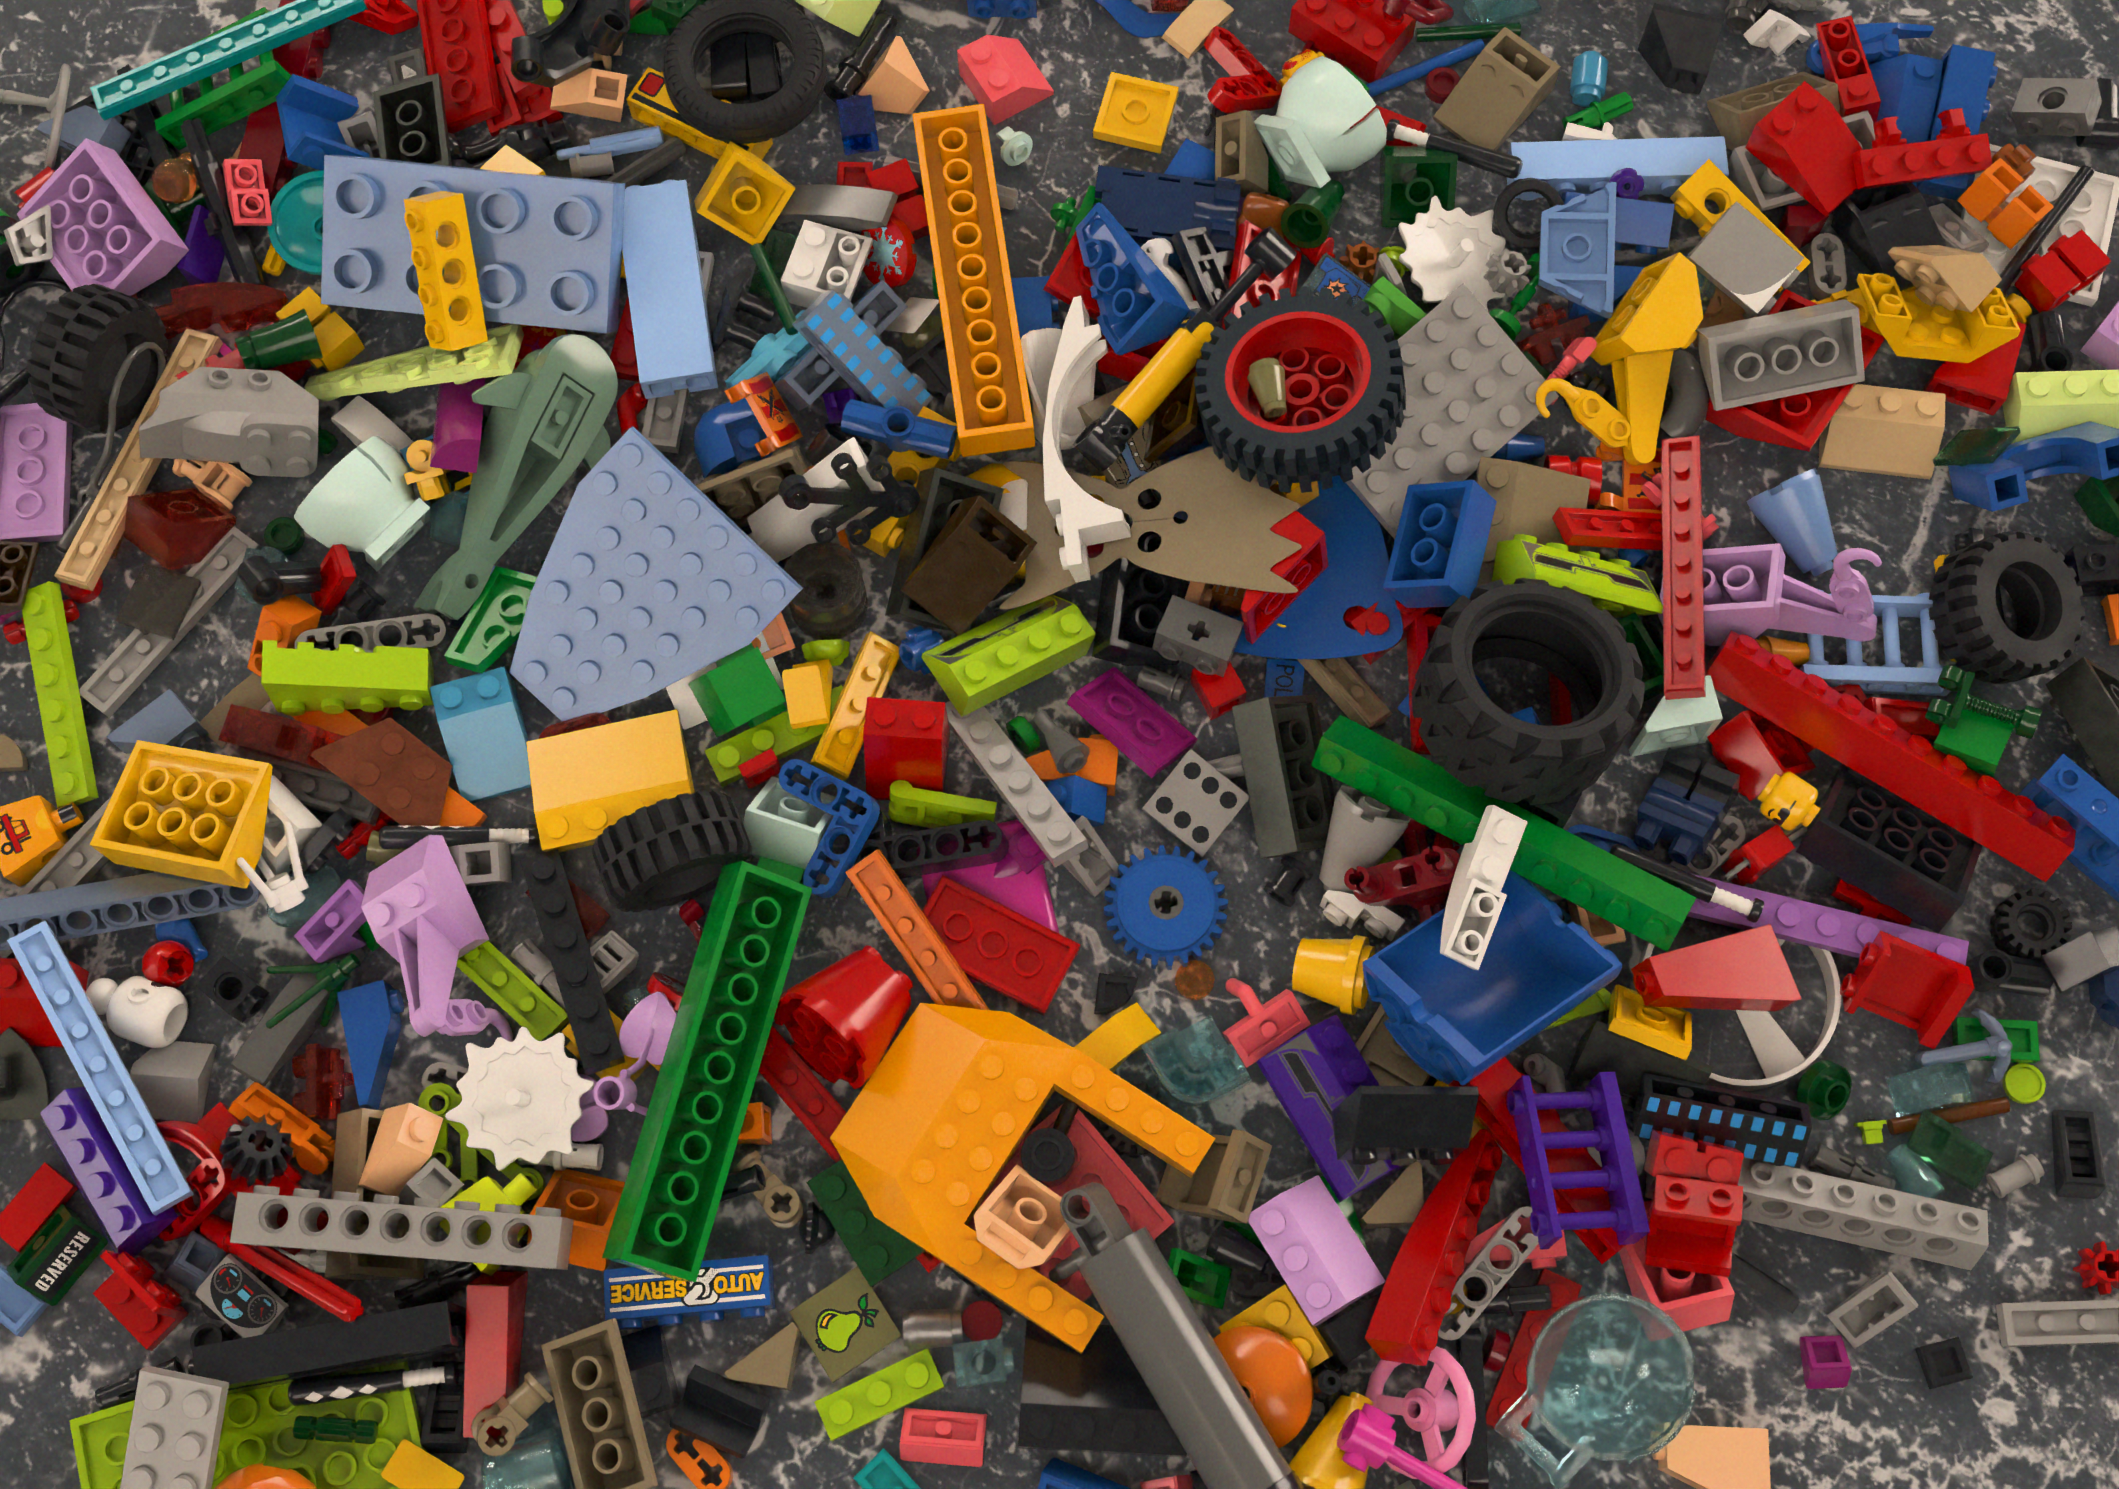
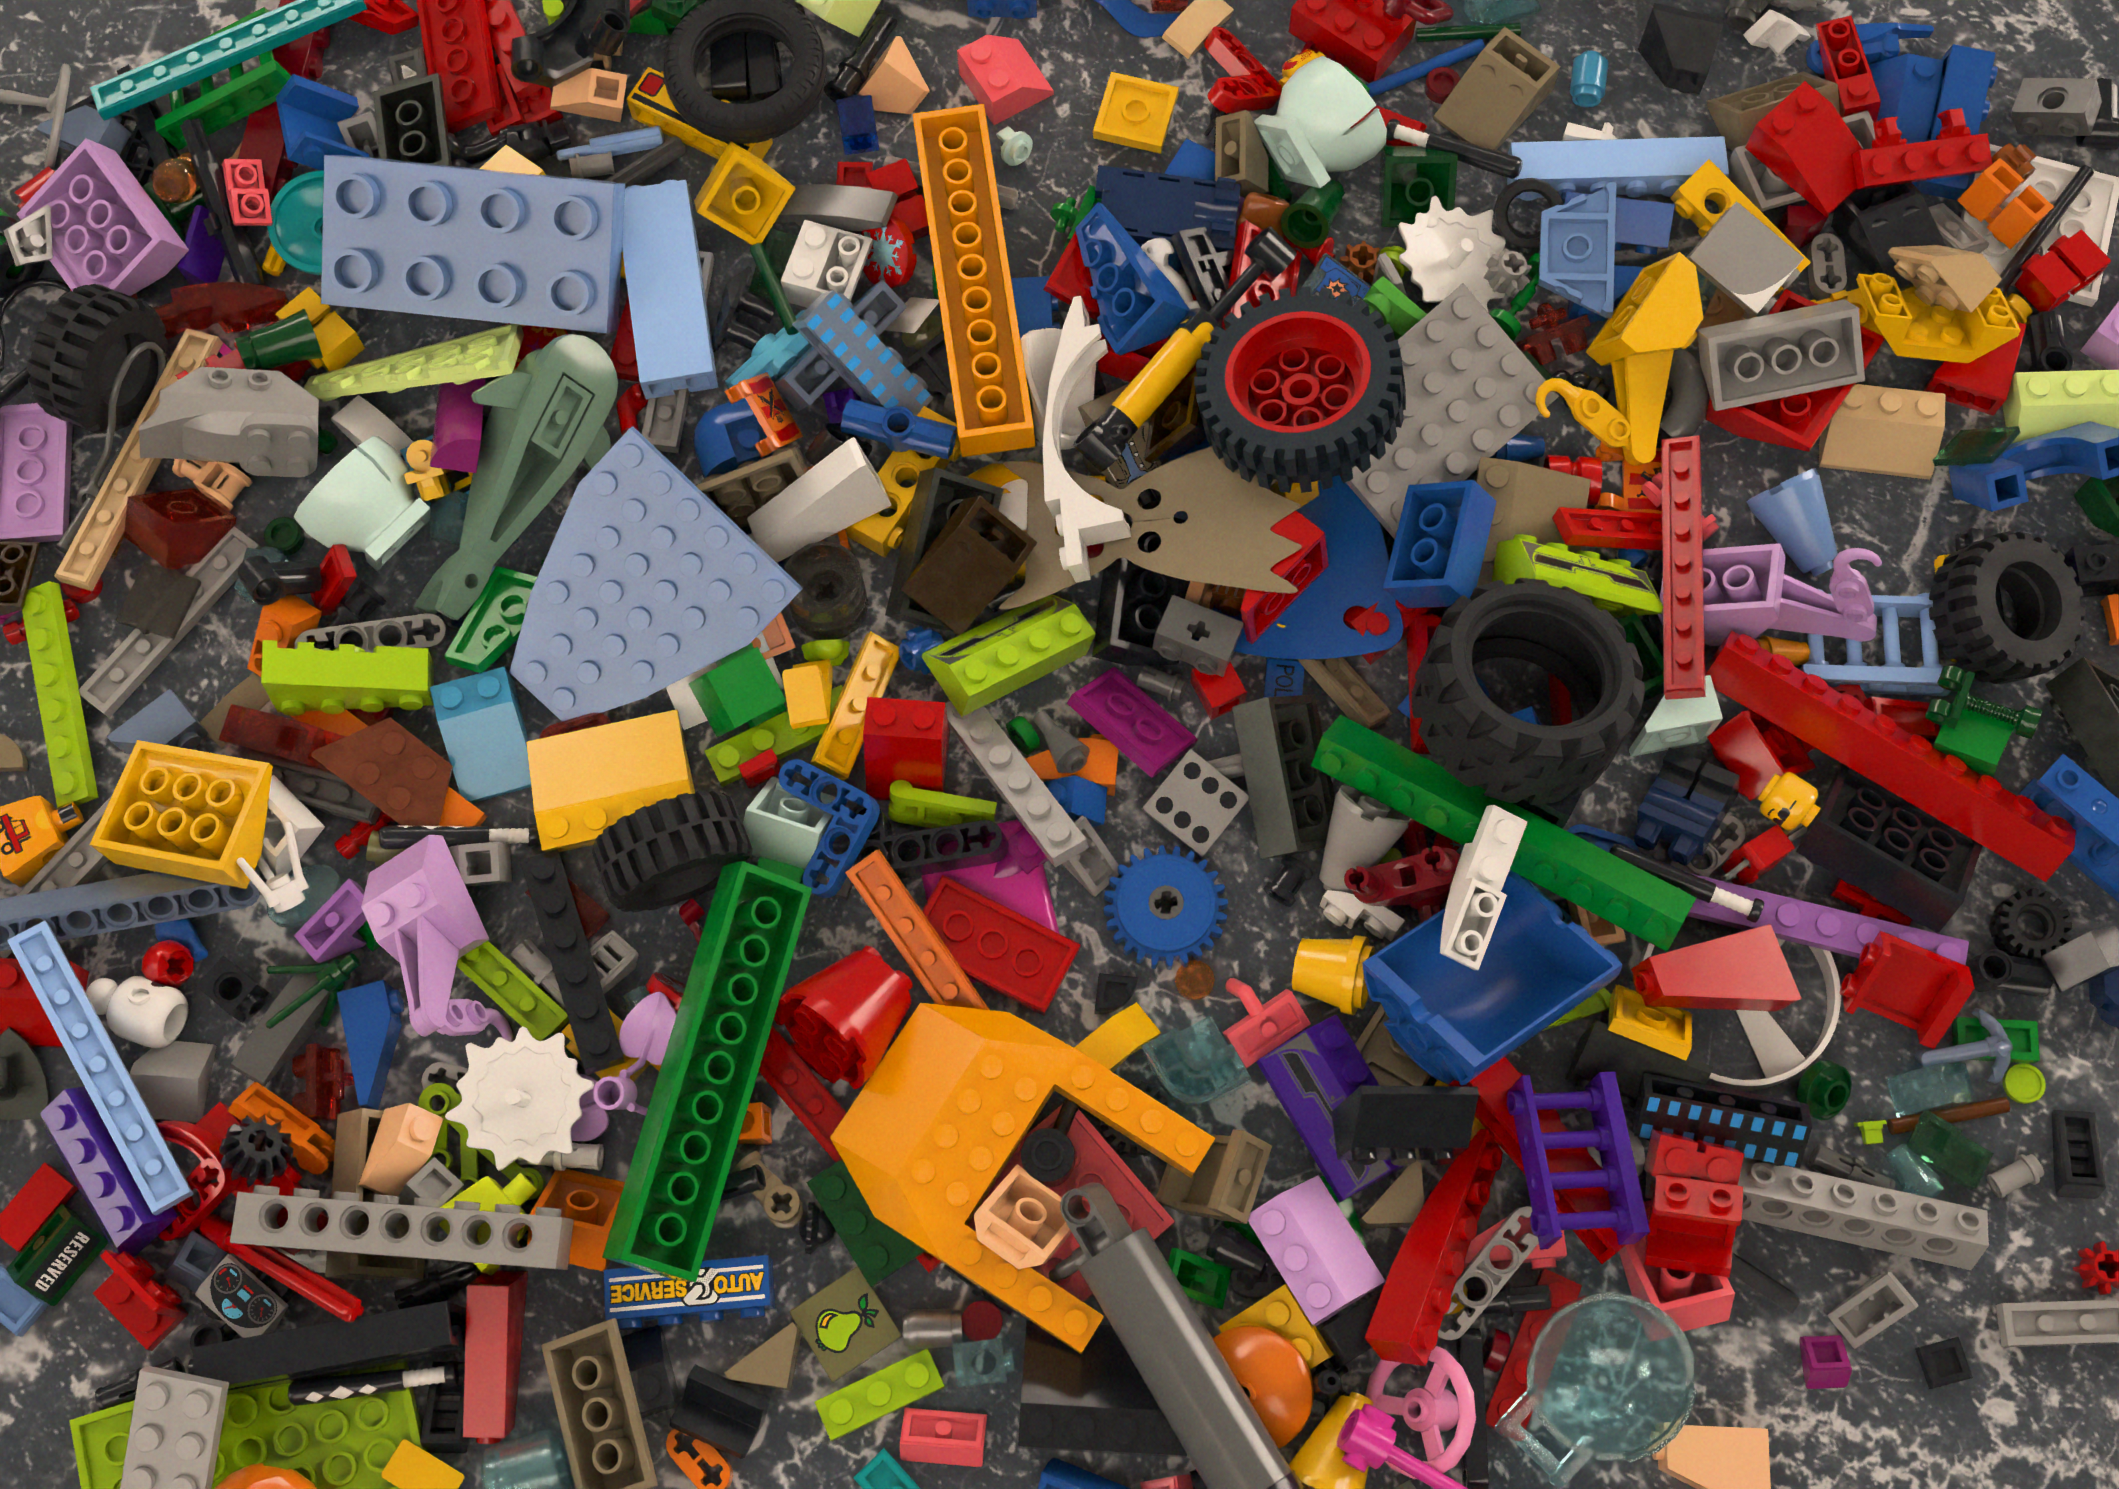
black plate [289,808,354,876] -> none
dark green axle [293,1415,378,1444] -> none
yellow brick [404,191,488,351] -> none
dark tan connector [471,1371,554,1456] -> none
black plant [778,453,920,545] -> none
olive cone [1247,358,1287,418] -> none
light grey arm [1523,1053,1566,1093] -> none
coral hinge [1546,337,1597,405] -> none
green axle [1562,92,1634,130] -> none
dark purple plate [1609,168,1644,200] -> none

